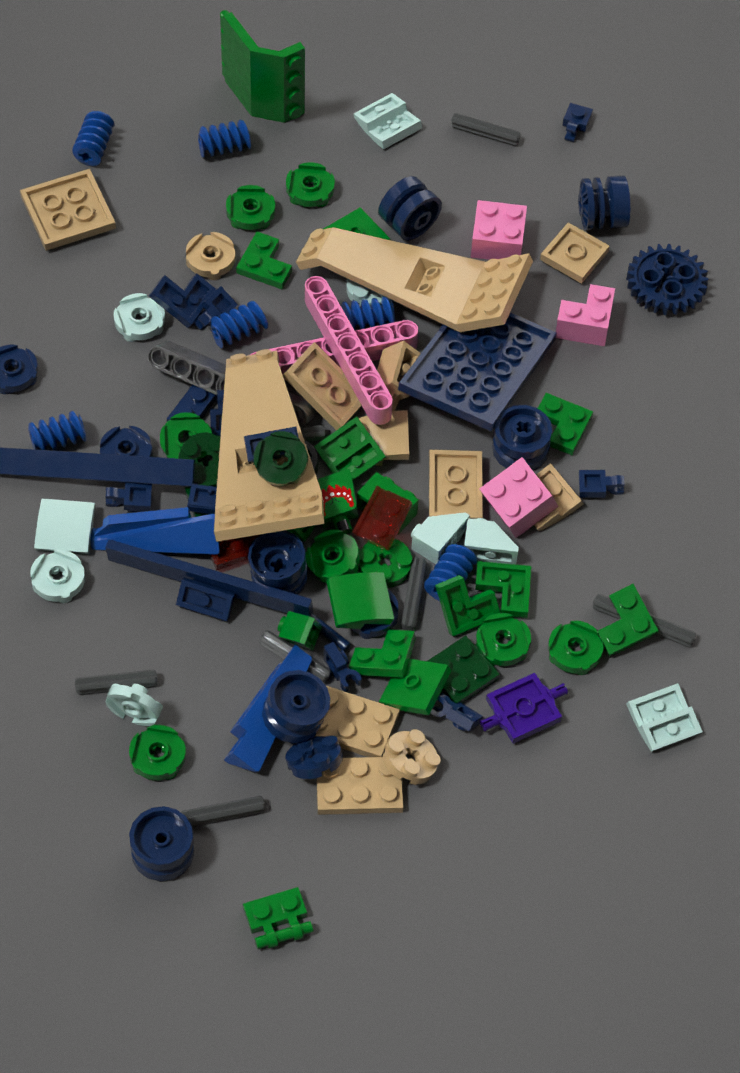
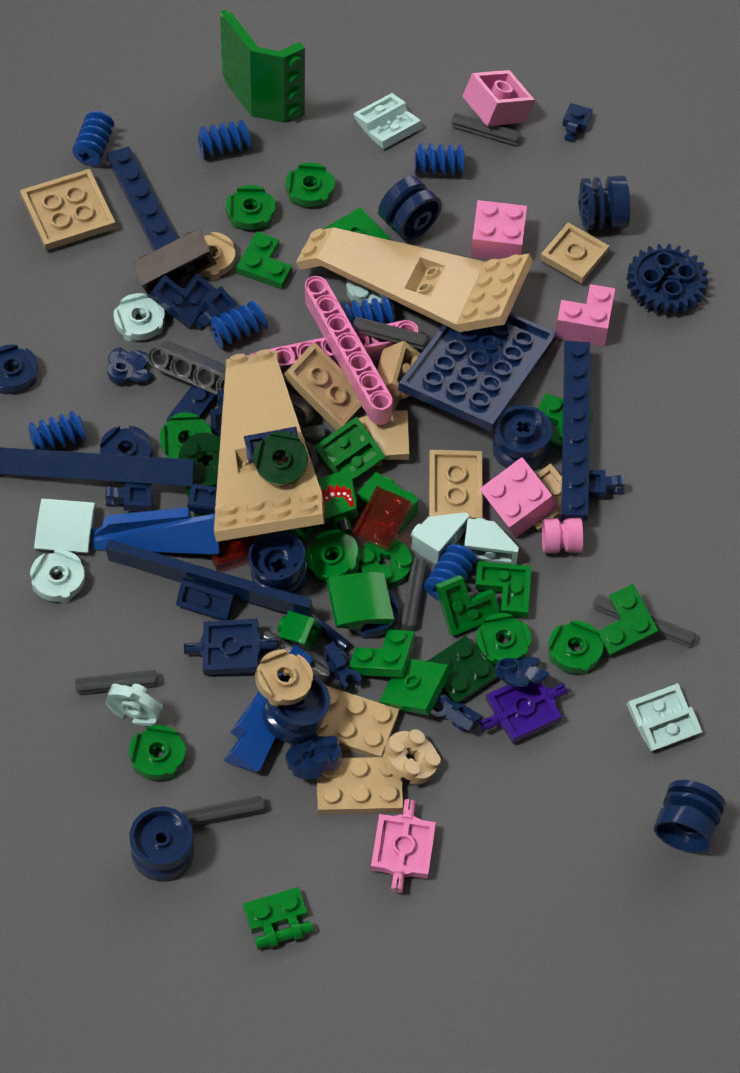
none -> dark blue plate [106,146,177,251]
none -> dark blue plate [107,347,153,385]
none -> brick [132,229,217,296]
none -> dark blue plate [184,618,278,675]
none -> tan plate [255,649,313,707]
none -> dark grey axle [353,317,428,349]
none -> bright pink plate [371,799,436,893]
none -> blue piece [414,143,465,176]
none -> bright pink brick [462,70,535,126]
none -> dark blue plate [495,657,549,687]
none -> bright pink wheel [542,518,583,554]
none -> dark blue plate [561,341,590,521]
none -> dark blue wheel [654,779,726,853]

